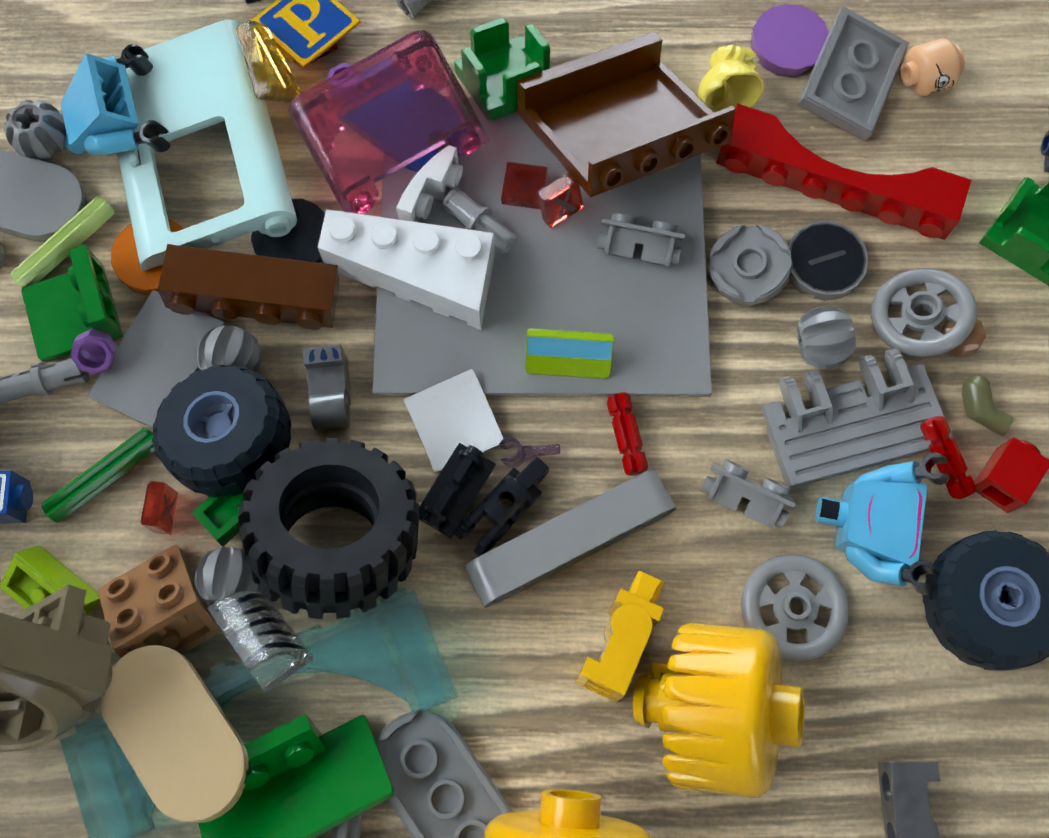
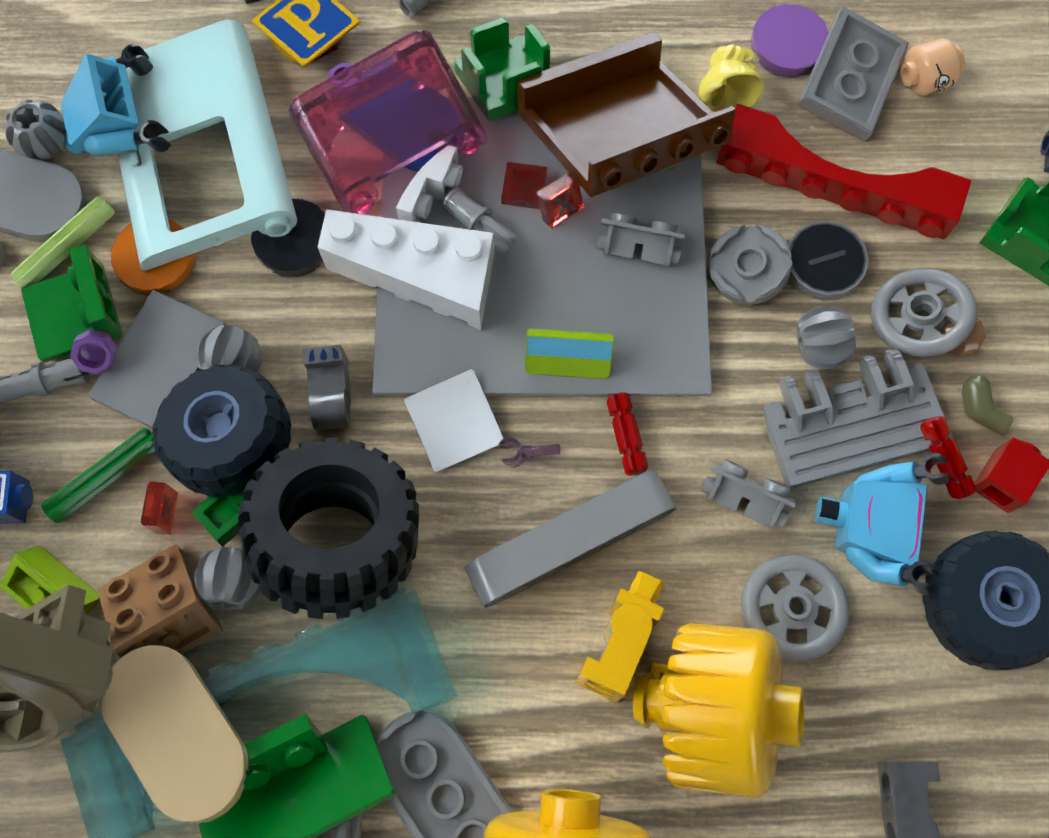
reddish brown brick [157,244,339,330] -> none
clear brick [207,590,314,694] -> none
clear yellow wing [236,20,303,103] -> none
black hinge [419,443,496,538] -> none
black hinge [453,457,549,556] -> none

